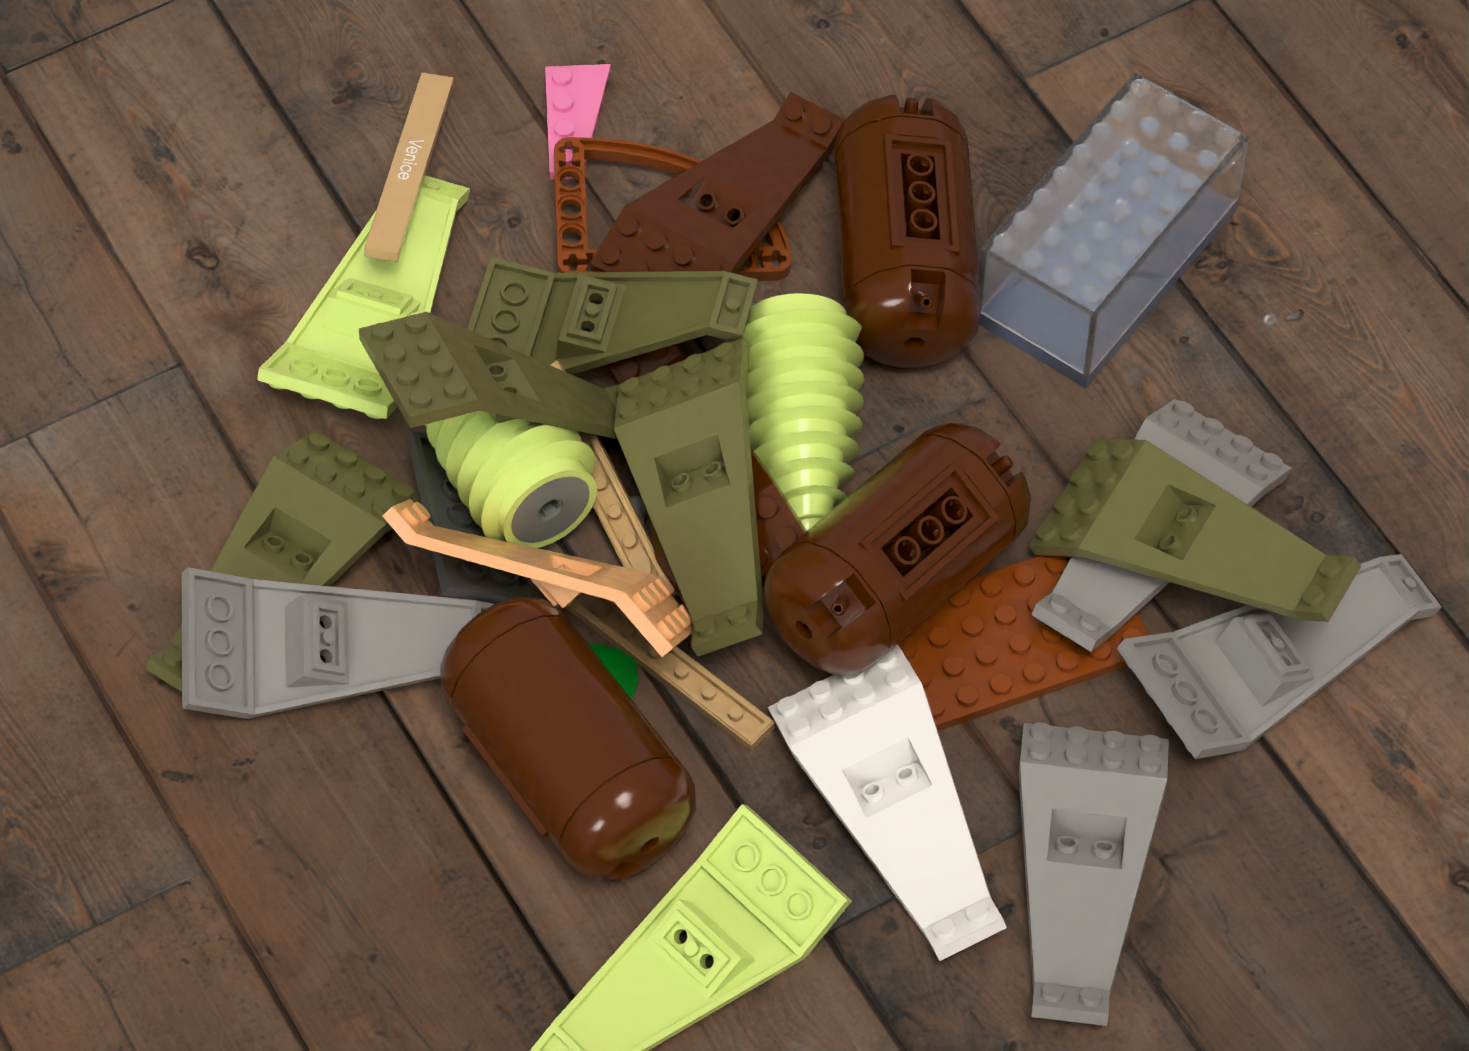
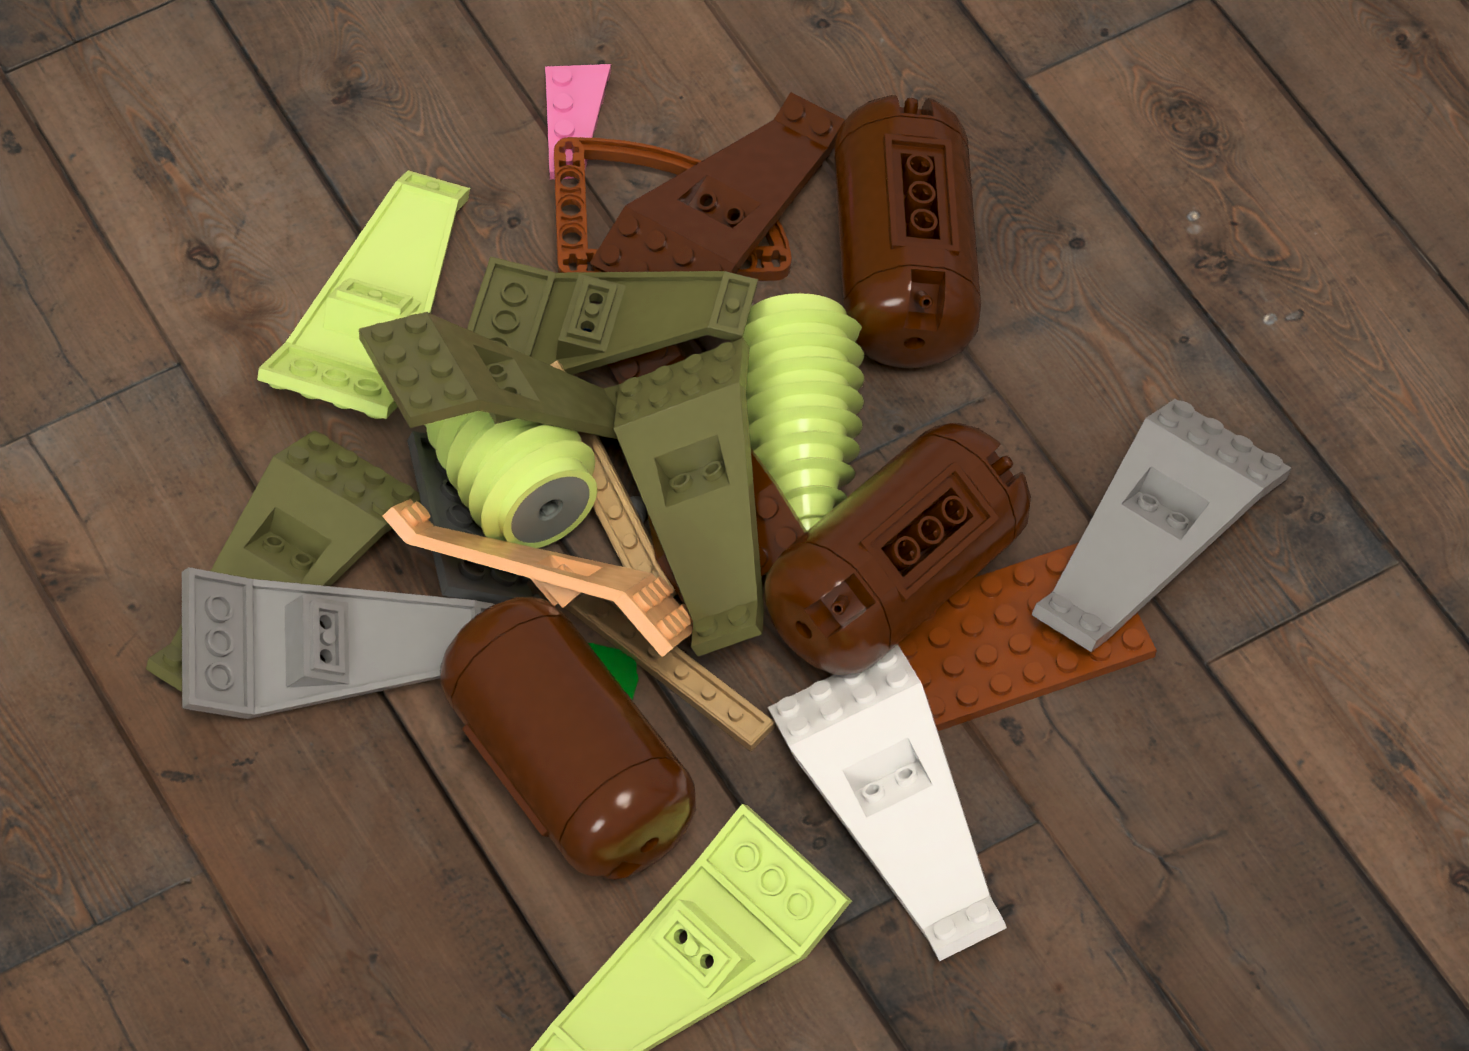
tan tile [364,73,454,262] -> none
clear piece [977,73,1249,388] -> none
light grey wing [1019,722,1169,1026] -> none
olive wing [1028,439,1361,622] -> none
light grey wing [1117,554,1442,759] -> none

